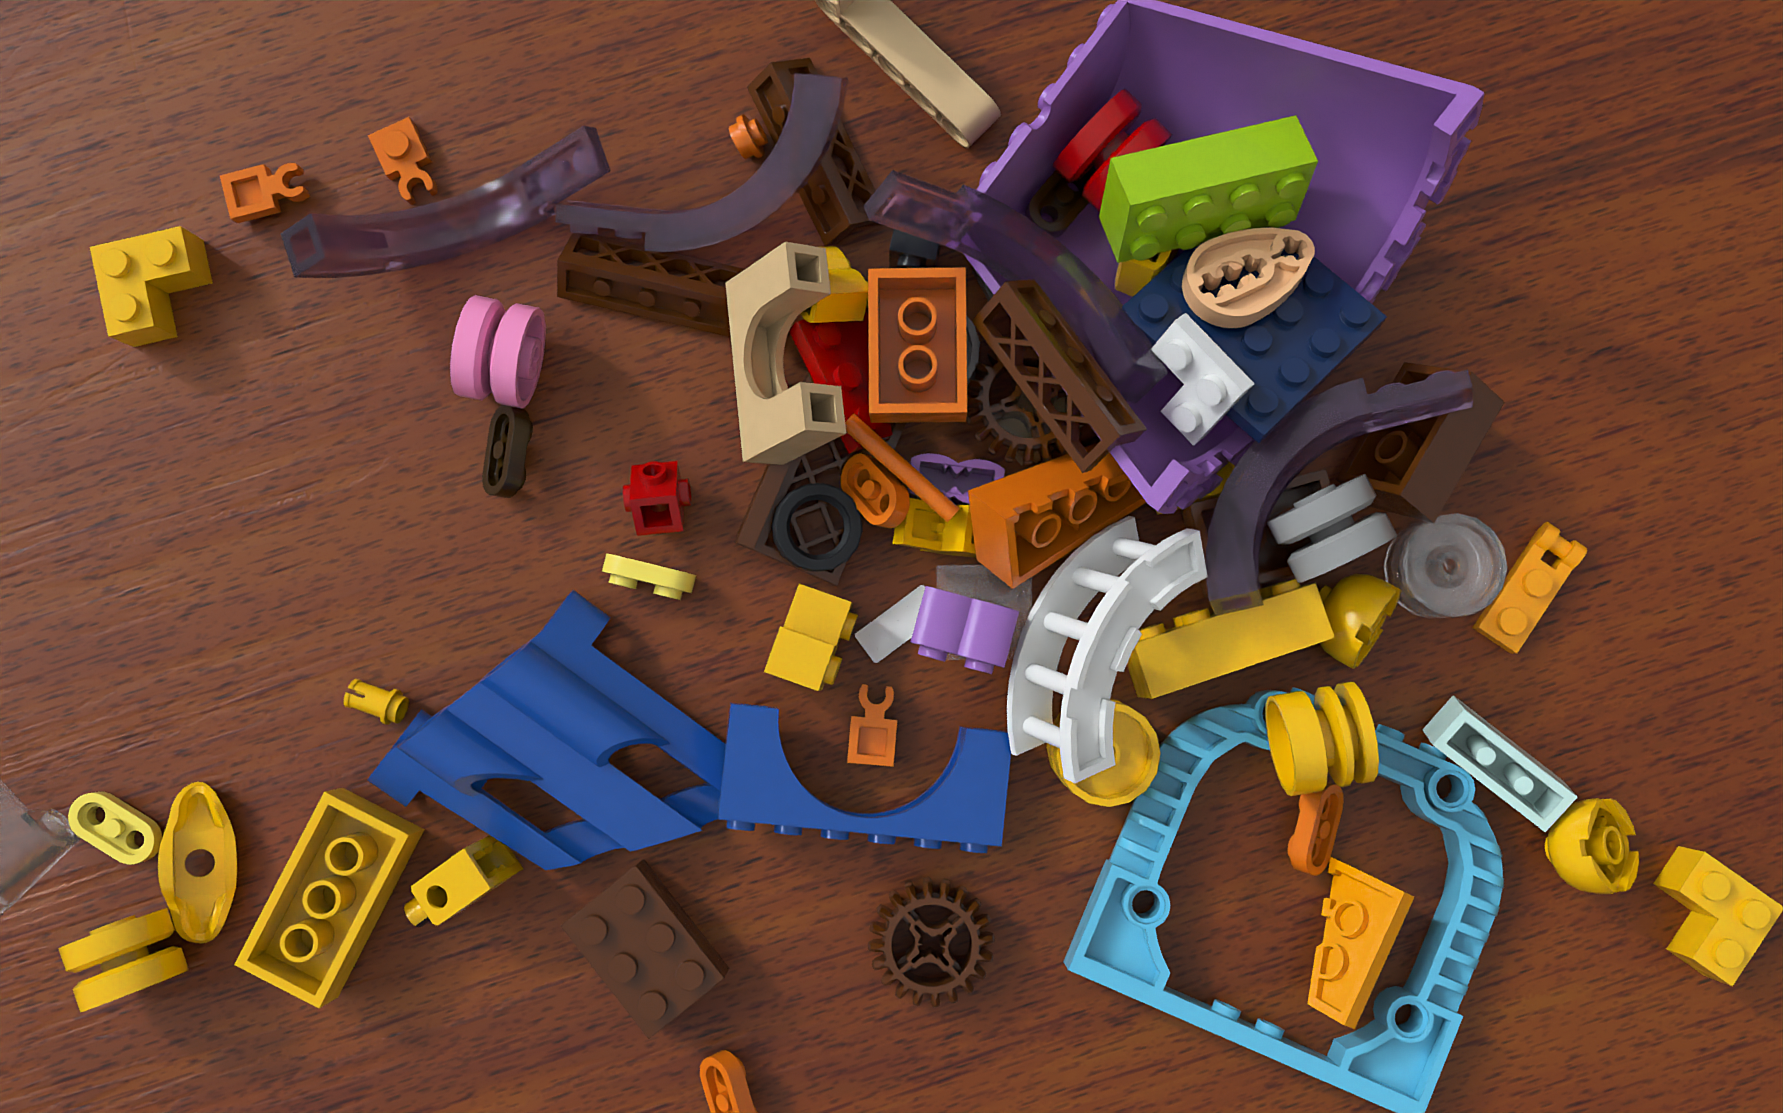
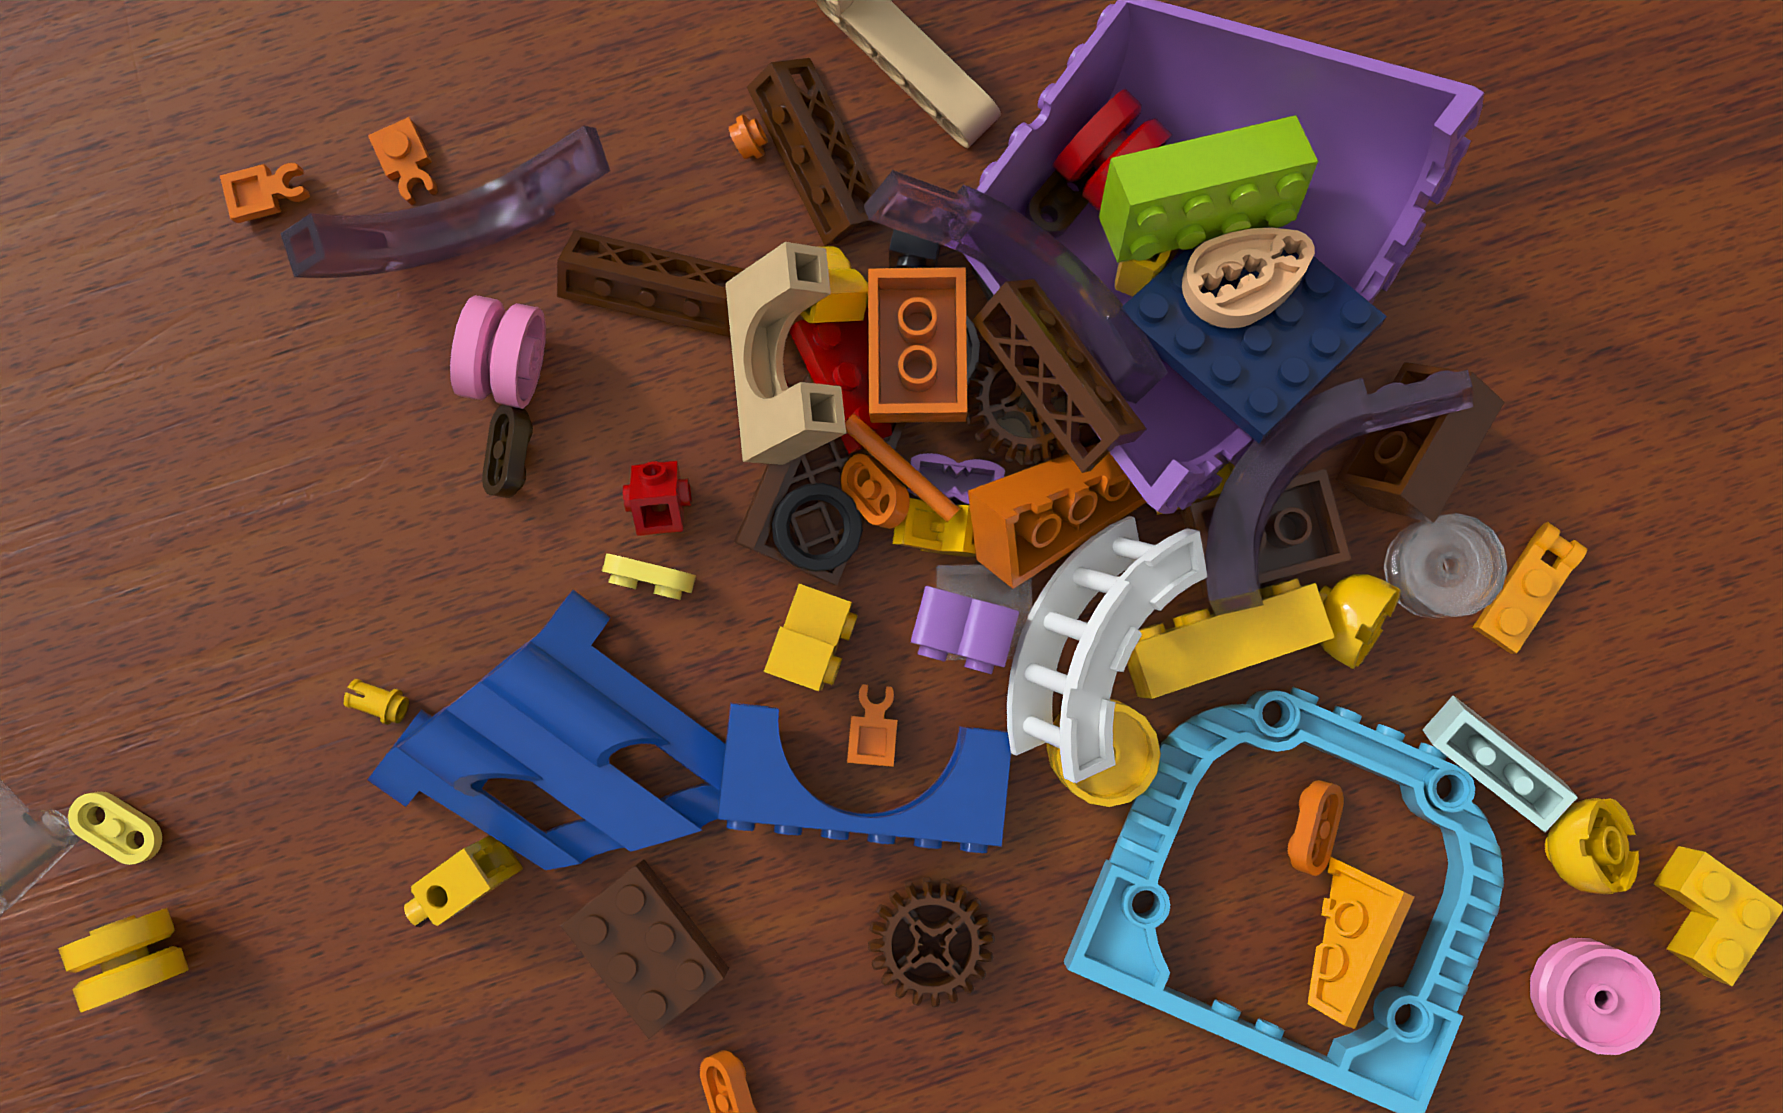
yellow brick [90,226,213,347] -> none
yellow piece [158,782,238,944] -> none
yellow brick [234,788,425,1008] -> none
clear purple arch [555,73,848,252] -> none
white sticker [855,585,925,663] -> none
white plate [1151,313,1254,446] -> none
yellow wheel [1265,682,1379,796] -> none
light grey wheel [1267,474,1397,583] -> none
none -> bright pink wheel [1530,938,1660,1055]

